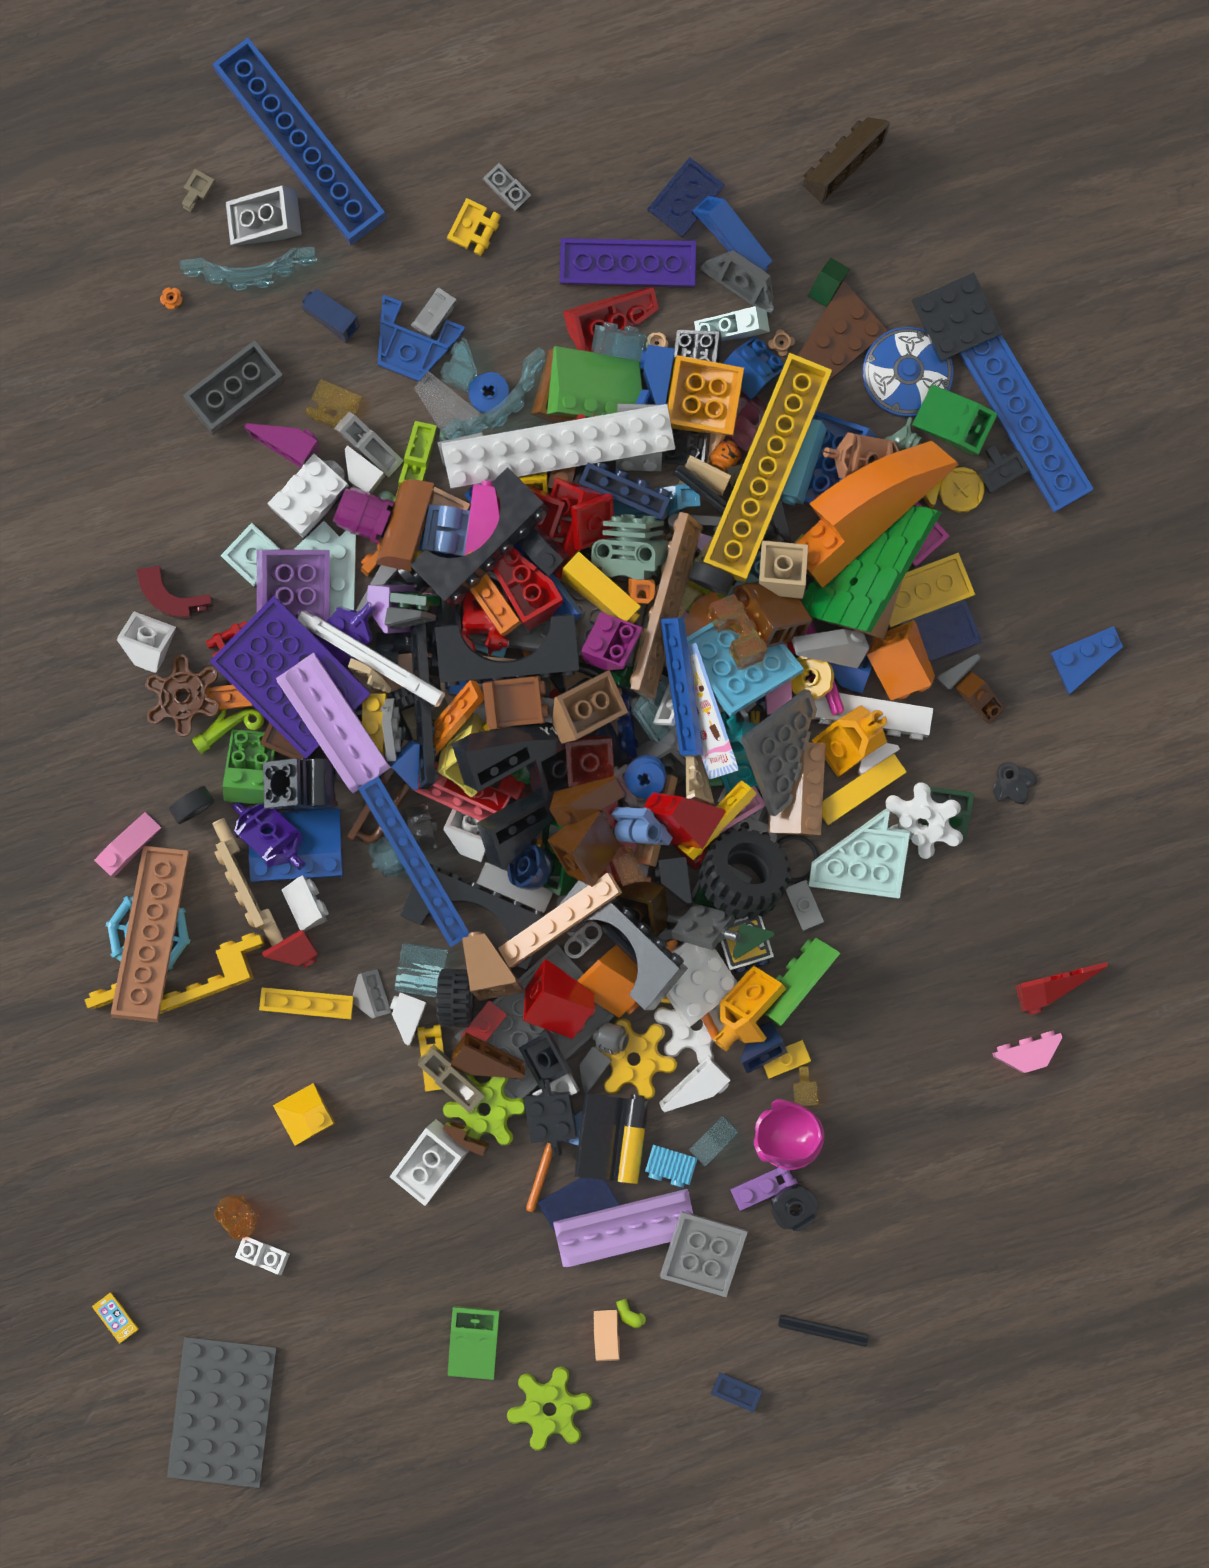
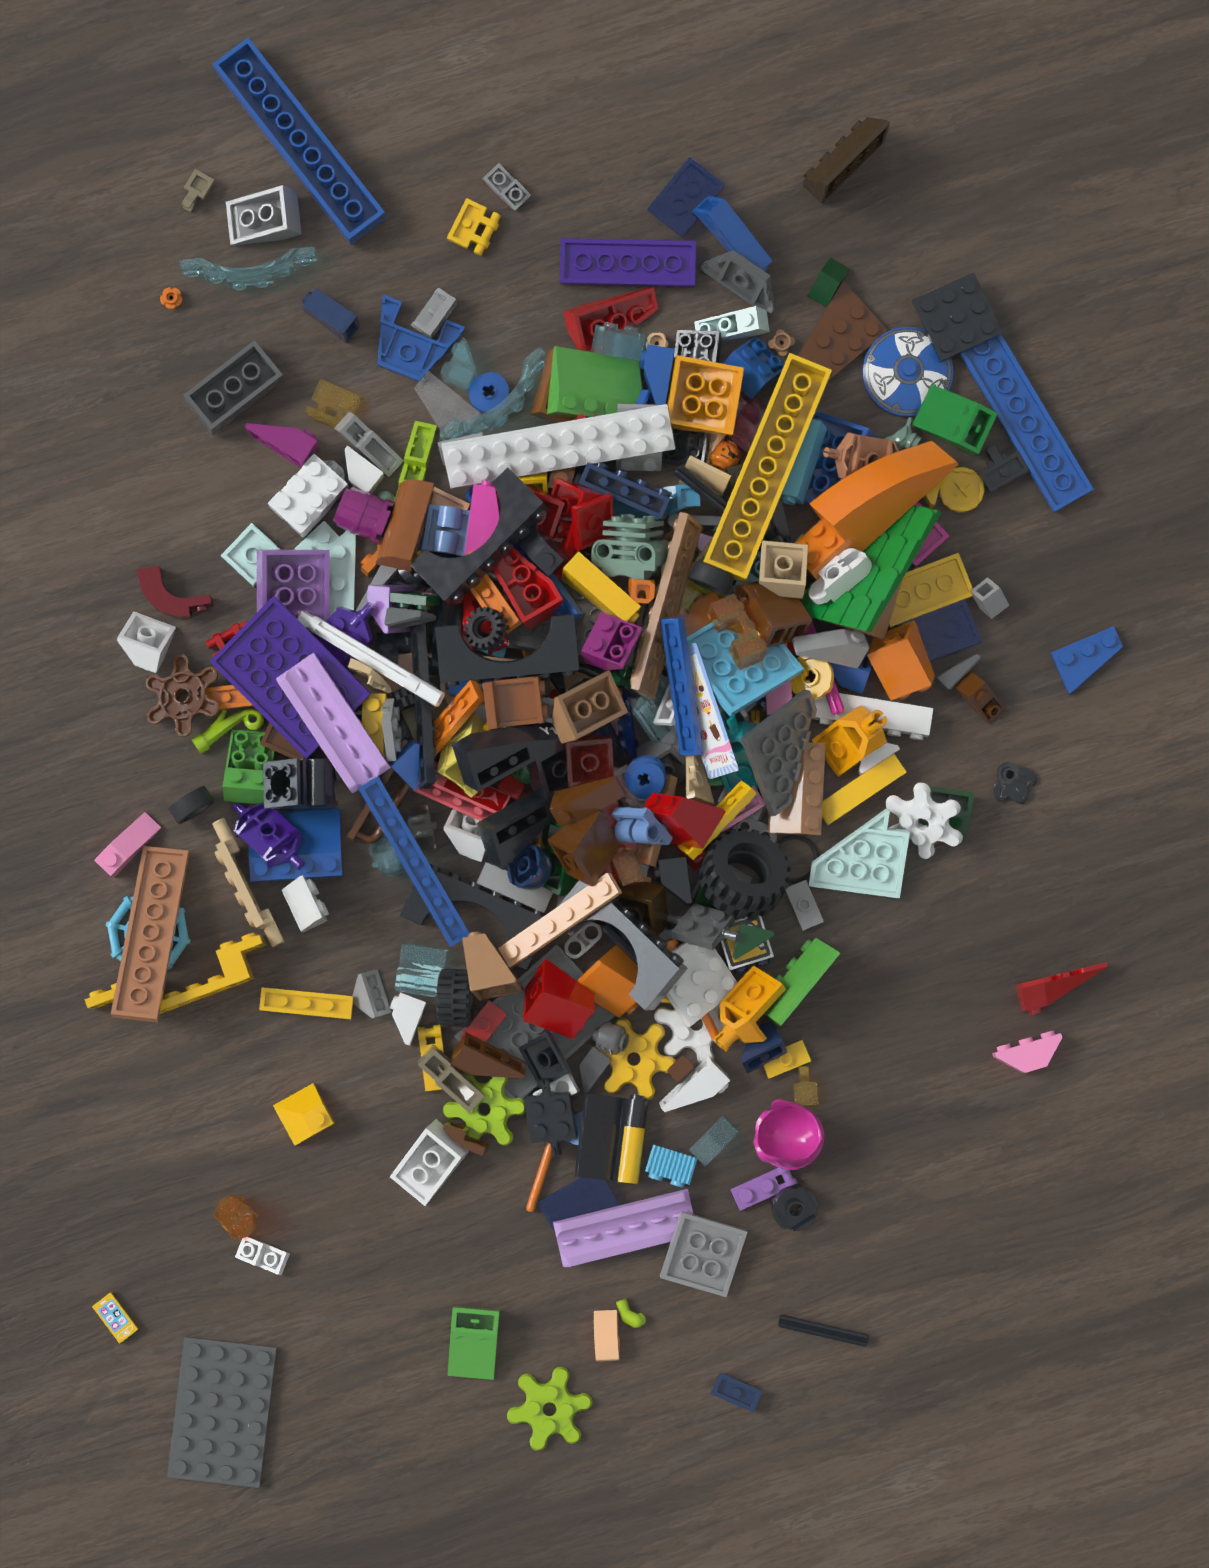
red slope [262,930,319,968] -> none
none -> black tyre [464,607,509,651]
none -> reddish brown slope [667,1056,695,1083]
none -> white piece [809,548,872,604]
none -> light grey brick [970,577,1009,619]

